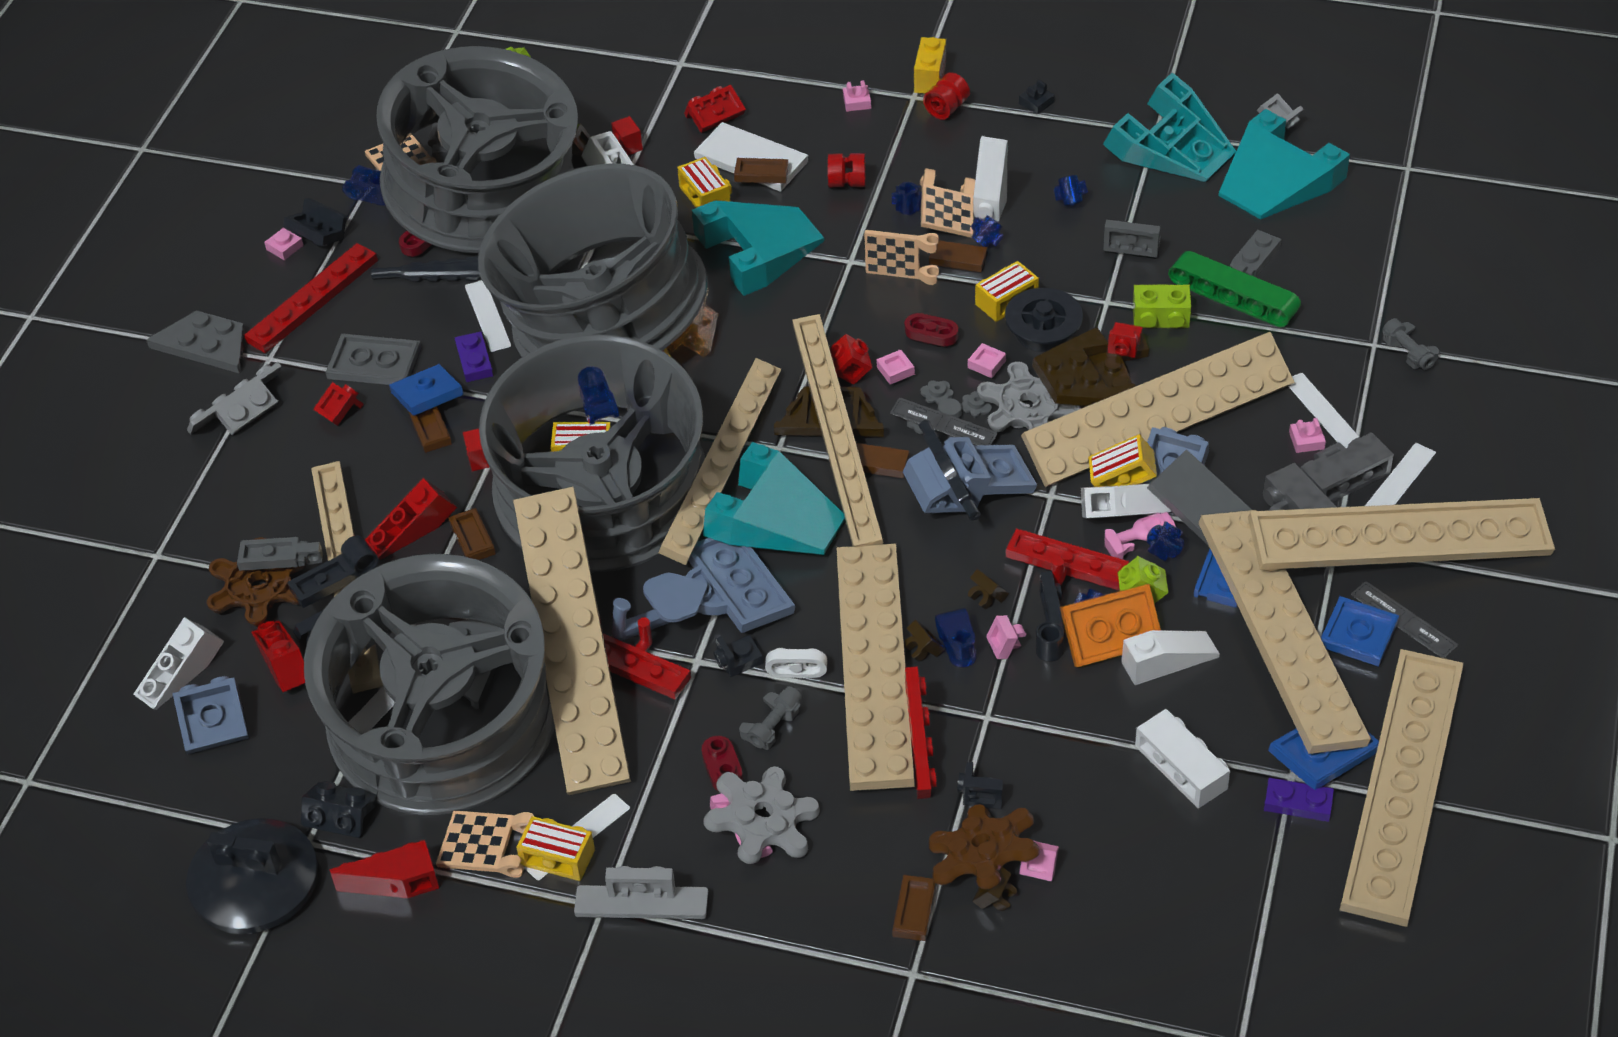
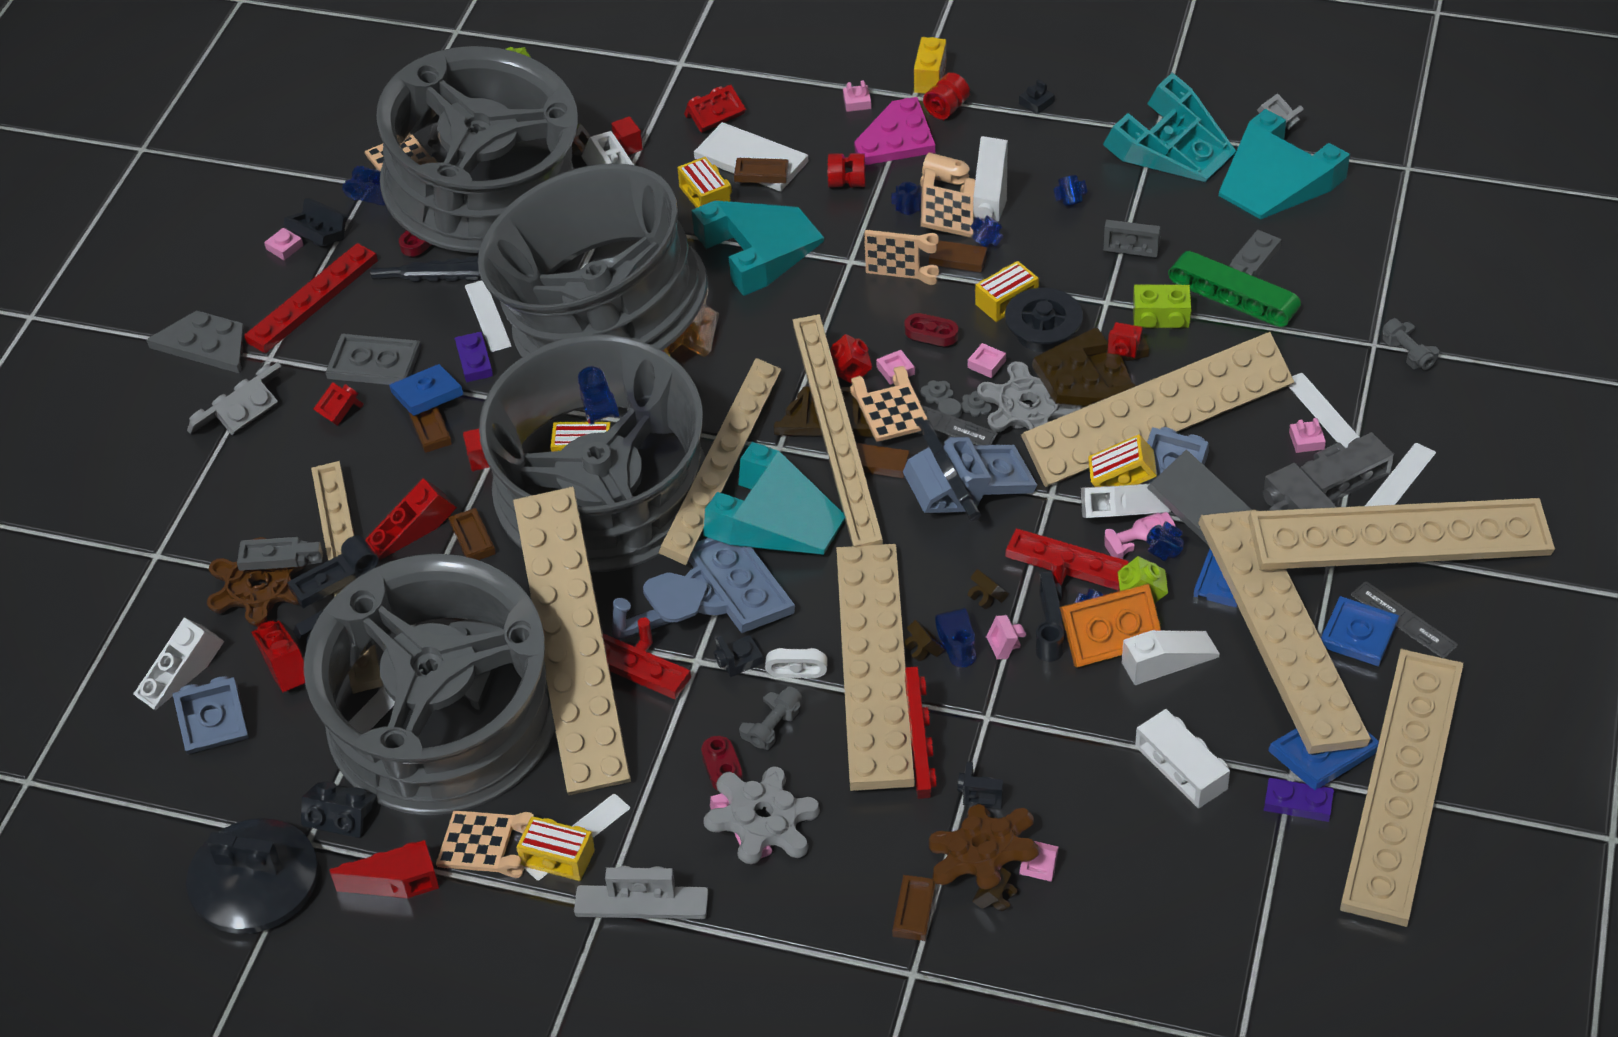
none -> light nougat flag [850,366,928,442]
none -> dark pink plate [854,97,935,165]
none -> light nougat piece [922,153,969,185]

